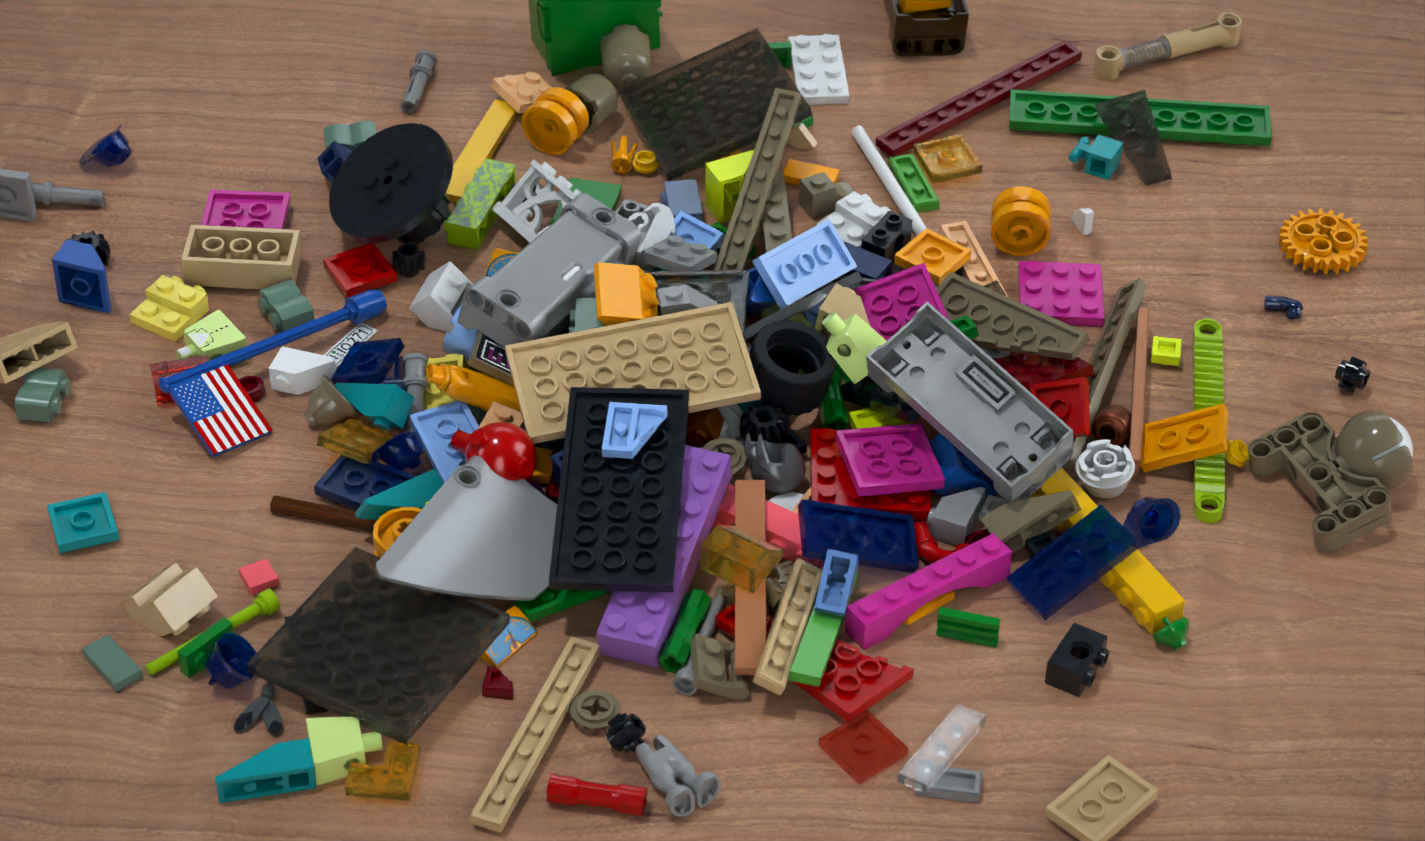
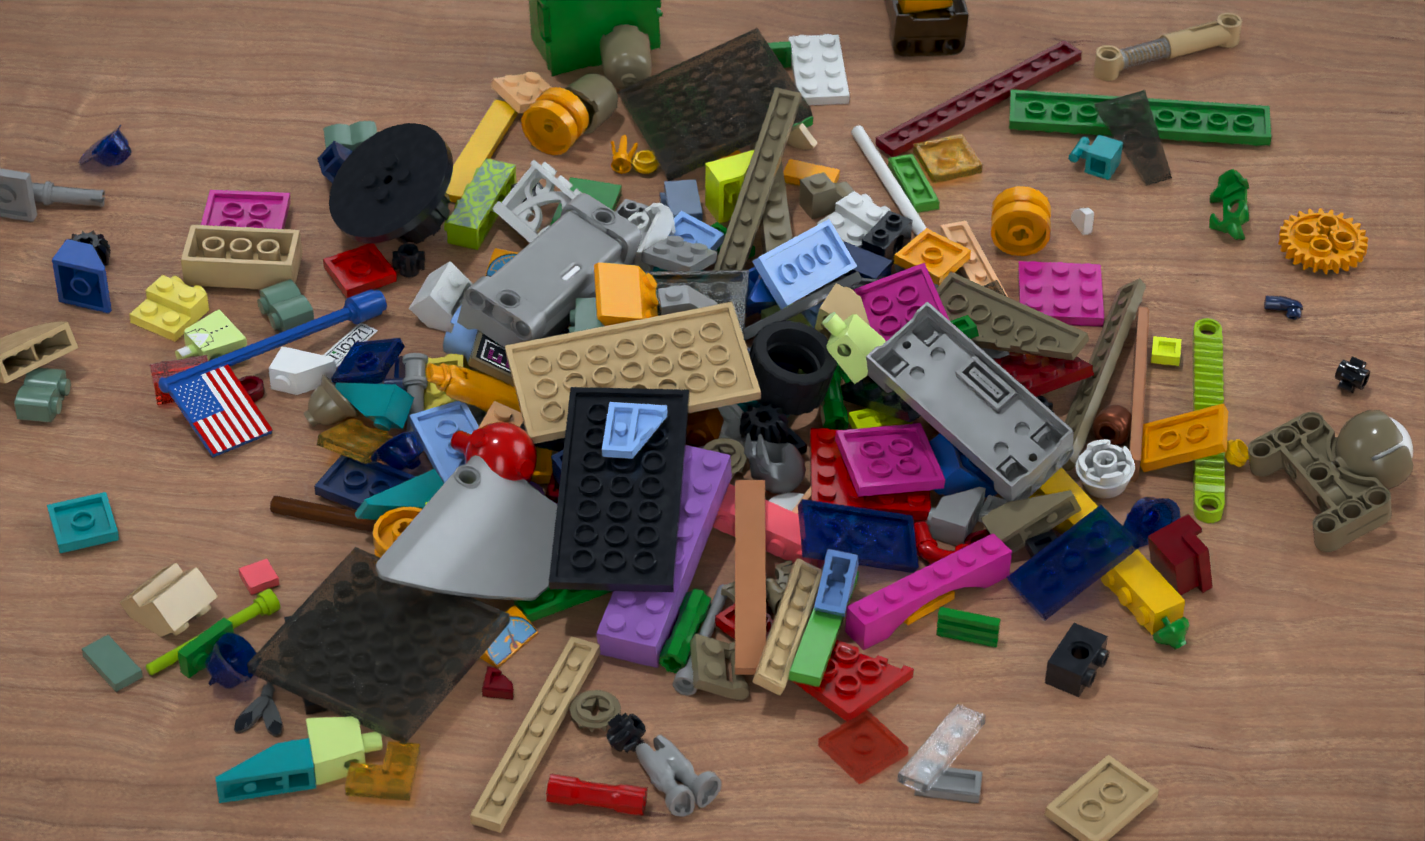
light grey pin [400,50,438,114] -> none
clear yellow slope [701,525,785,594] -> none
red plate [1030,377,1090,438] -> none
none -> dark red plate [1148,514,1213,595]
none -> green piece [1209,169,1250,240]

